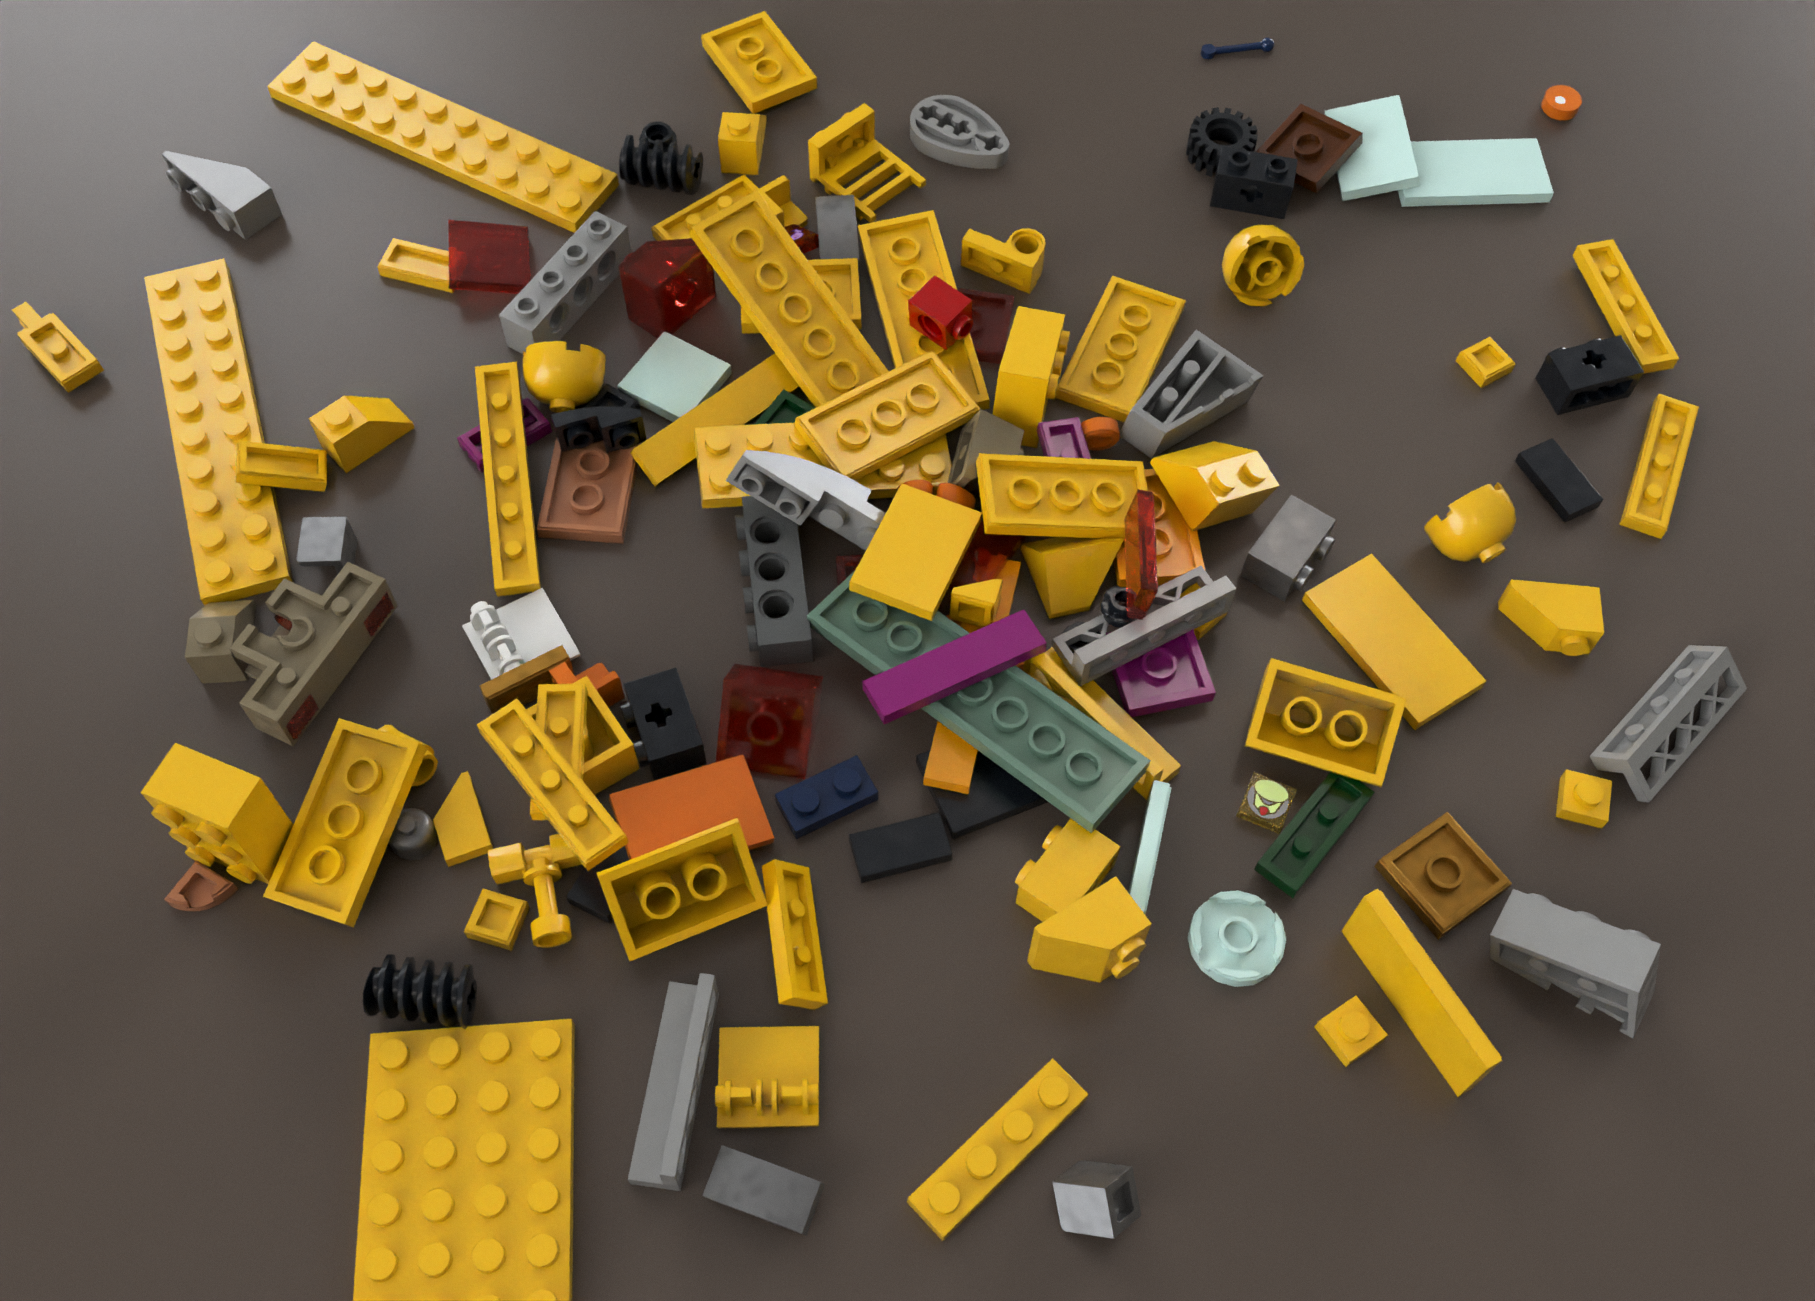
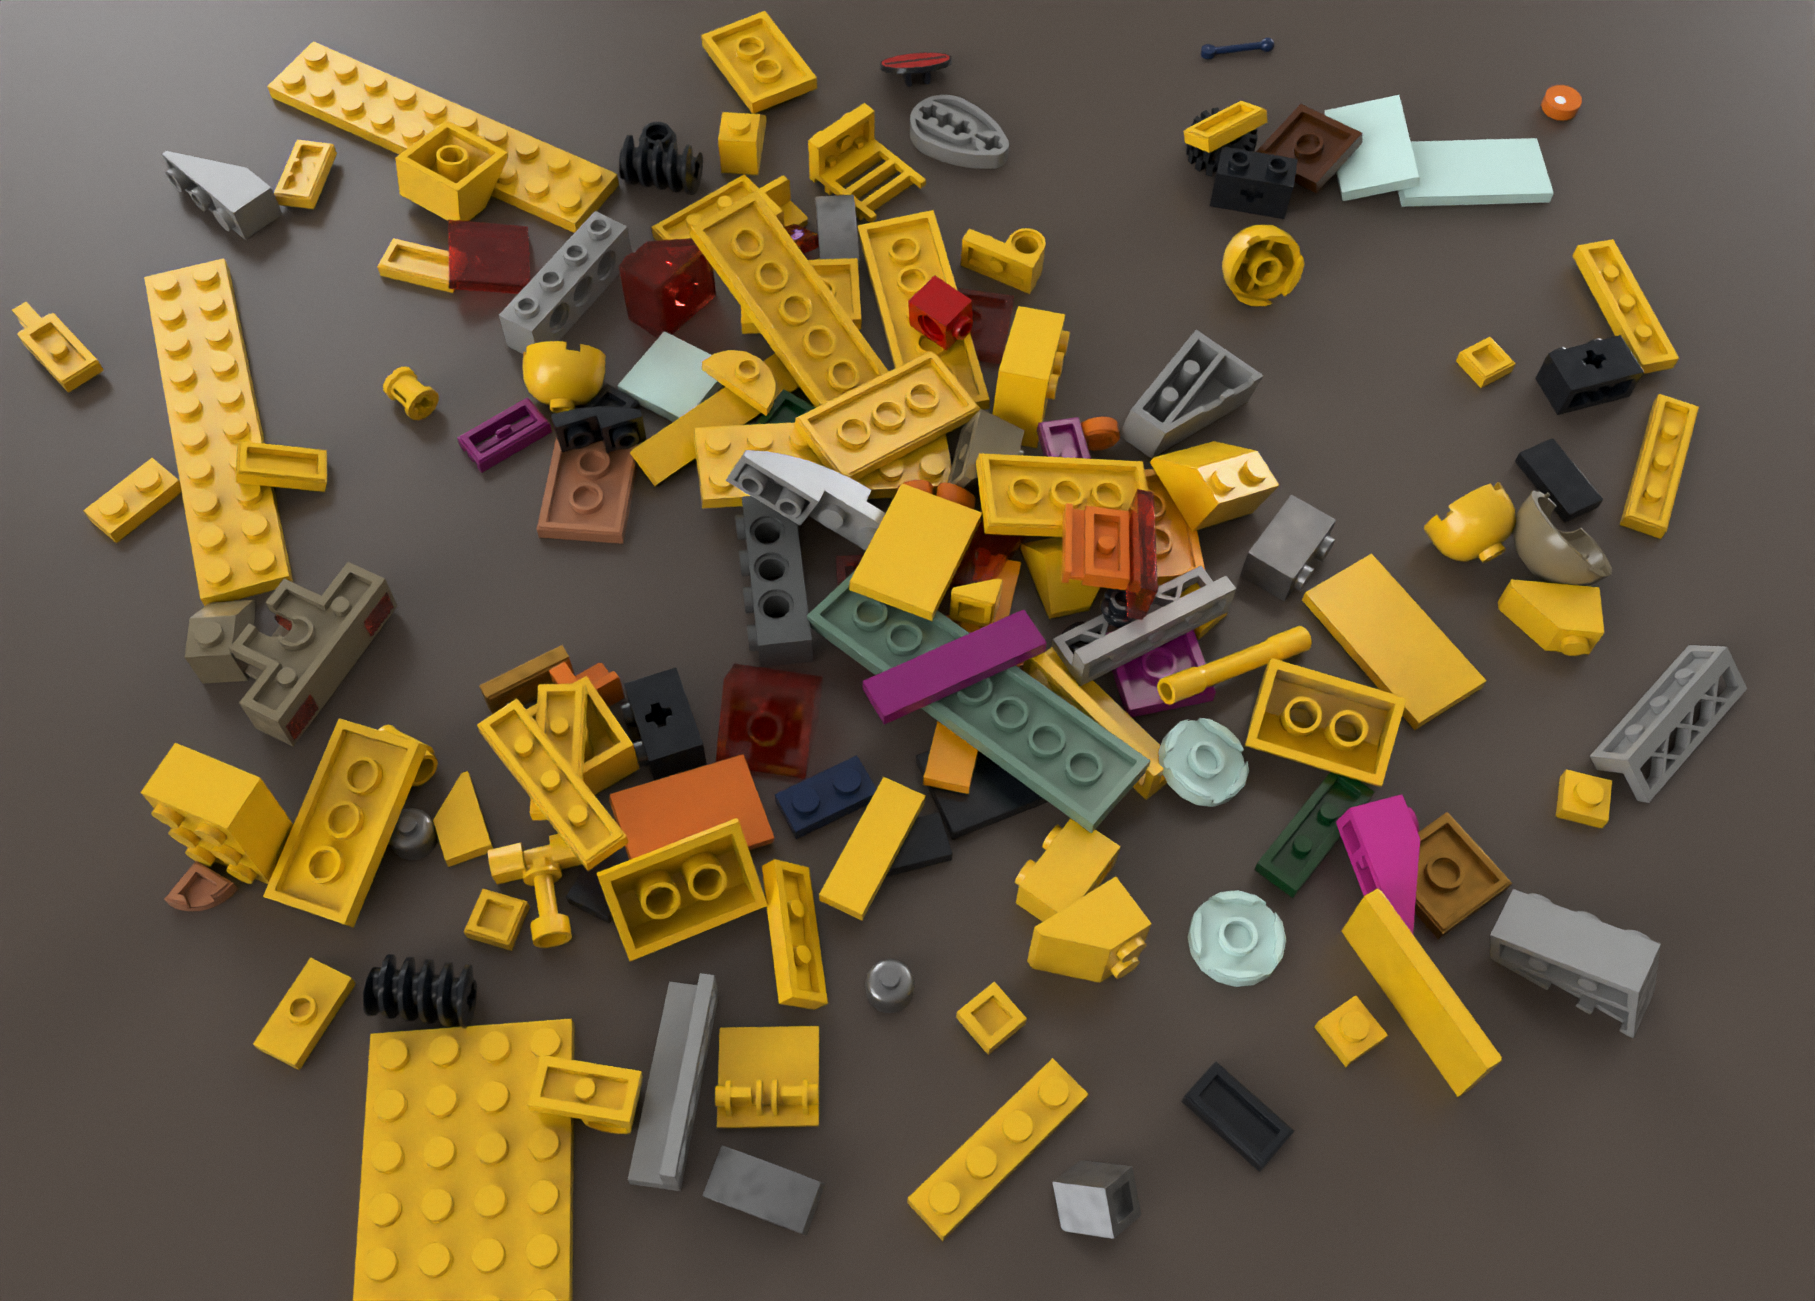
flat silver panel [296,517,358,574] -> none
yellow slope [309,396,415,473] -> none
white hinge [462,588,581,680] -> none
yellow plate [475,362,541,597] -> none
yellow tile [1055,275,1186,422] -> none
light aqua tile [1128,780,1172,914] -> none
tile [1236,772,1297,834] -> none
none -> yellow plate [83,458,182,543]
none -> yellow plate [253,957,356,1070]
none -> yellow plate [274,140,337,209]
none -> yellow bush [383,367,439,420]
none -> yellow slope [395,120,508,228]
none -> yellow plate [527,1054,643,1134]
none -> yellow plate [702,350,776,416]
none -> yellow tile [819,777,926,921]
none -> flat silver piece [865,959,914,1013]
none -> piece [880,52,952,87]
none -> yellow plate [956,981,1027,1055]
none -> orange plate [1062,503,1130,590]
none -> yellow piece [1157,626,1312,705]
none -> light aqua tile [1158,718,1249,807]
none -> black tile [1181,1061,1294,1172]
none -> yellow tile [1184,100,1268,153]
none -> dark pink slope [1336,794,1420,934]
none -> dark tan cylinder [1512,490,1612,586]

